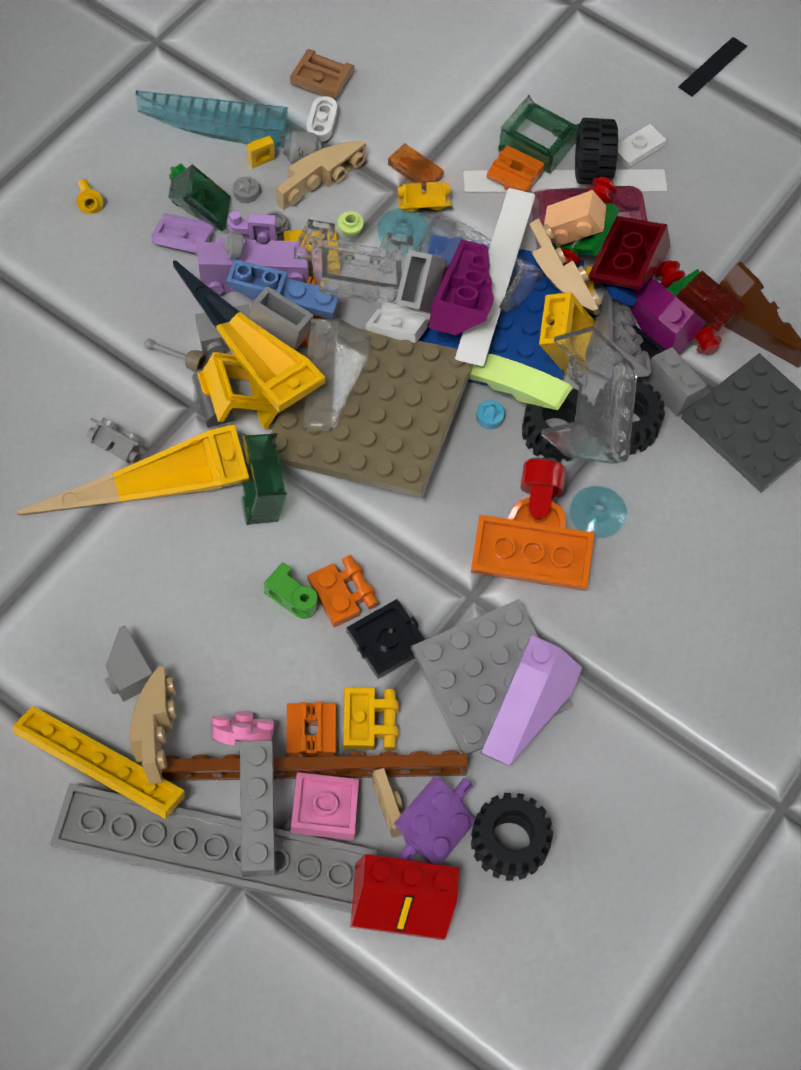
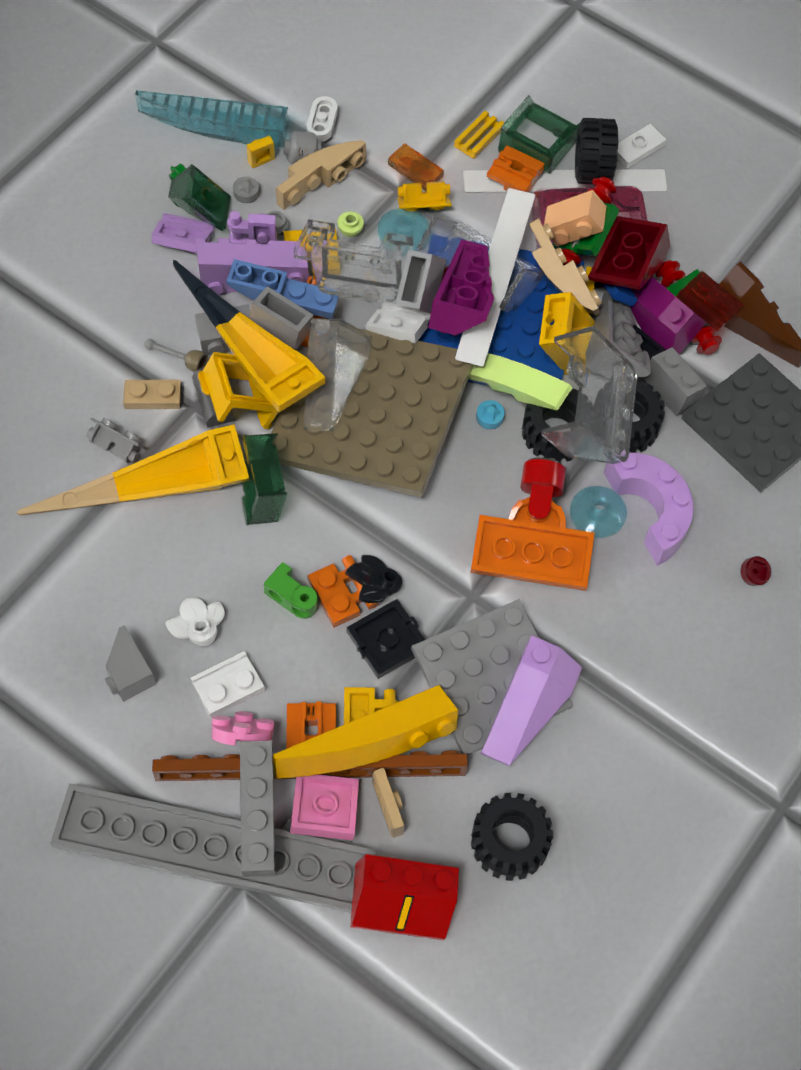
yellow plate [13,706,185,819] -> none
yellow plate [76,179,103,214] -> none
tan slope [129,666,177,785] -> none
light grey tile [224,231,243,260] -> none
medium nougat plate [290,49,354,100] -> none
medium lavender plate [394,777,475,865] -> none
black sticker [678,37,747,97] -> none
none -> tan plate [123,380,182,409]
none -> white plate [166,597,225,646]
none -> white plate [190,651,265,718]
none -> yellow slope [273,685,458,779]
none -> black plate [345,555,402,603]
none -> yellow tile [454,111,505,159]
none -> lavender brick [604,453,693,566]
none -> dark red tile [740,556,771,586]

